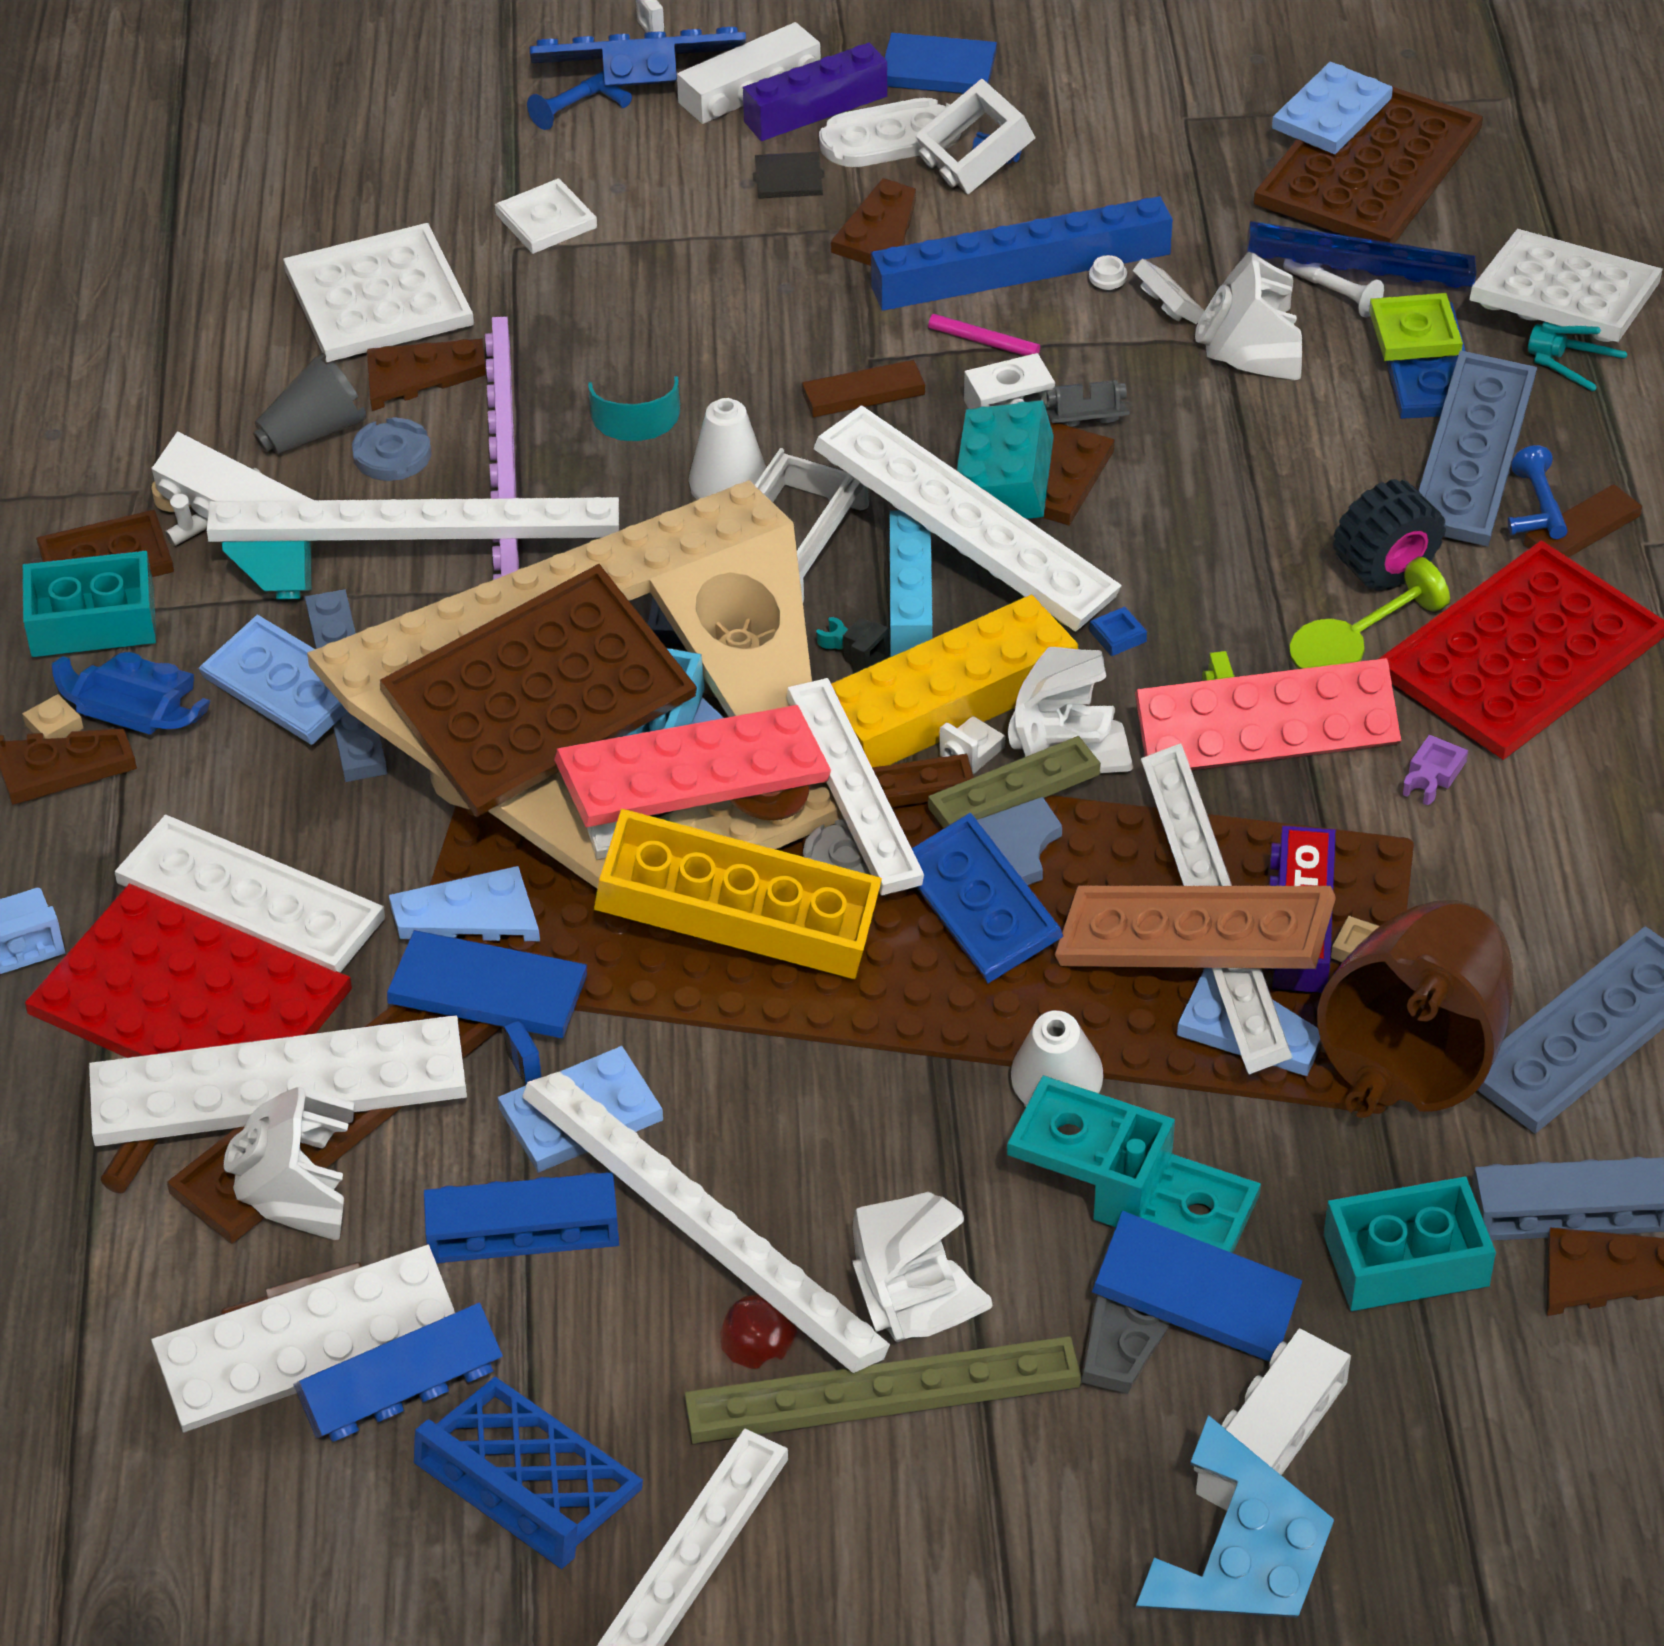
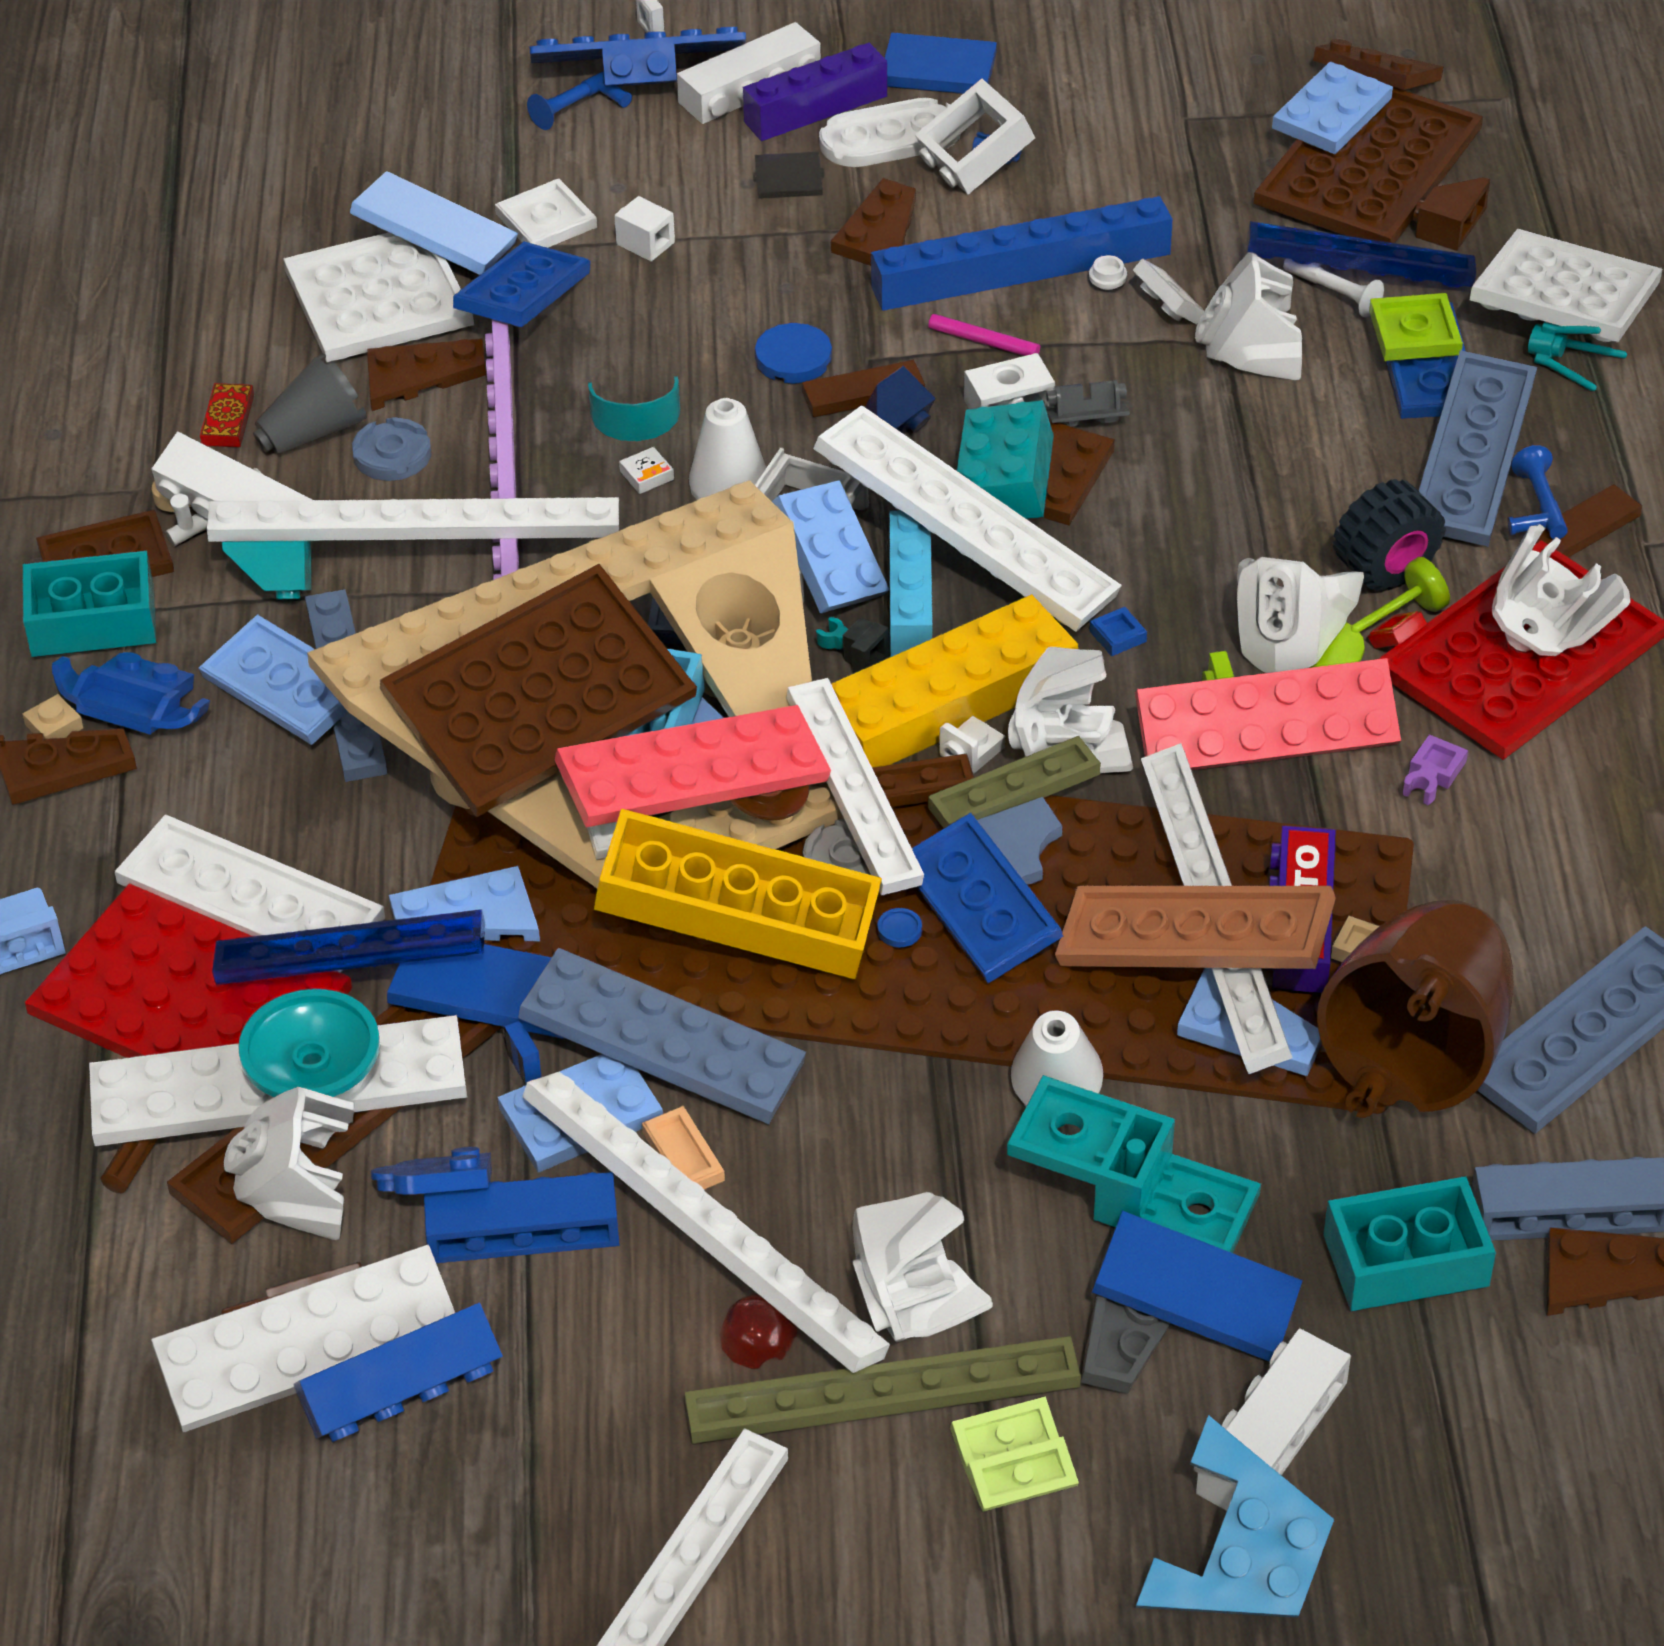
blue fence [414,1377,643,1569] -> none
none -> tile [200,383,254,447]
none -> clear blue plate [212,909,485,985]
none -> teal dish [239,989,380,1097]
none -> light blue tile [350,171,518,275]
none -> blue plate [371,1147,492,1195]
none -> blue tile [453,241,591,327]
none -> sand blue plate [518,948,806,1124]
none -> white brick [615,196,675,261]
none -> white tile [619,447,674,494]
none -> light nougat tile [642,1106,725,1189]
none -> blue tile [755,323,832,384]
none -> light blue plate [772,480,890,613]
none -> dark blue slope [866,365,936,434]
none -> blue piece [878,908,922,947]
none -> yellowish green slope [950,1396,1079,1512]
none -> white piece [1237,557,1364,673]
none -> reddish brown wing [1313,39,1444,90]
none -> red tile [1368,611,1427,649]
none -> reddish brown slope [1413,177,1490,251]
none -> white piece [1492,524,1630,656]

